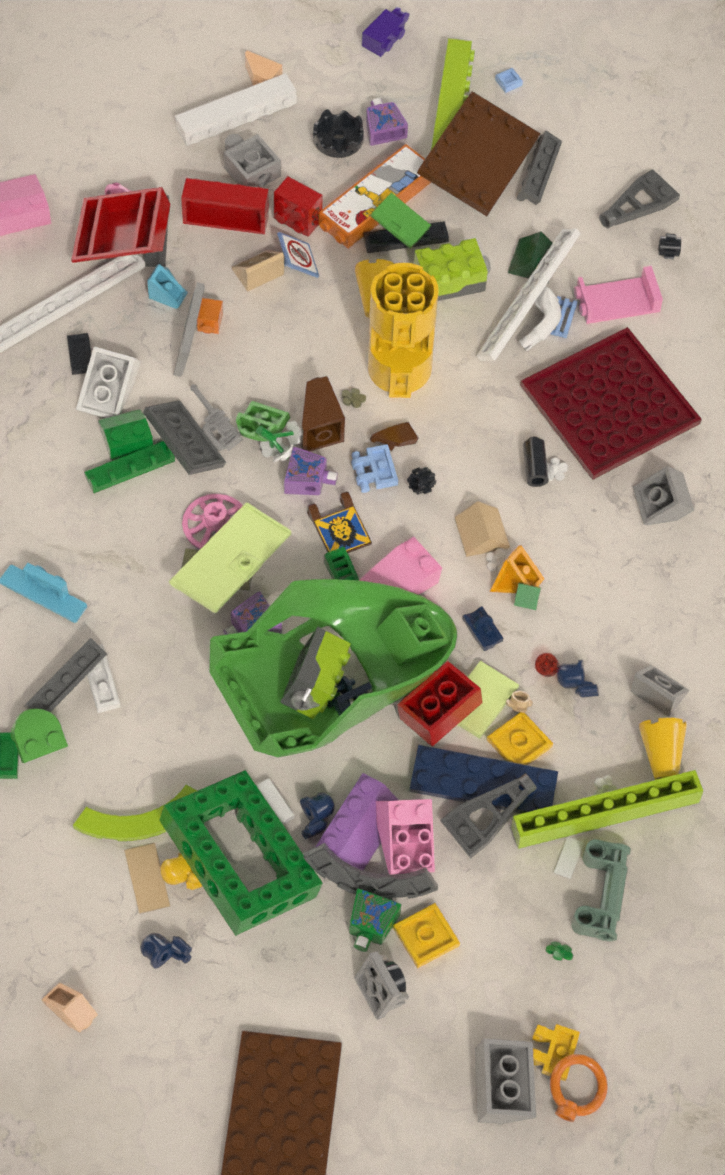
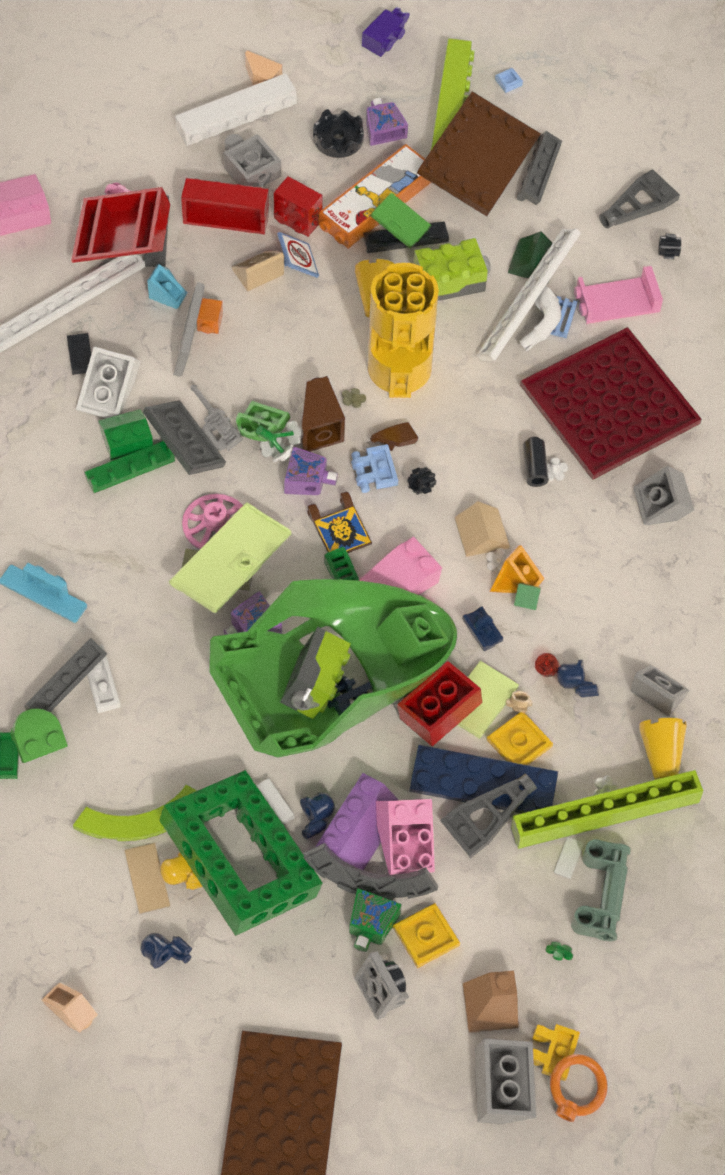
none -> medium nougat slope [463,970,519,1032]

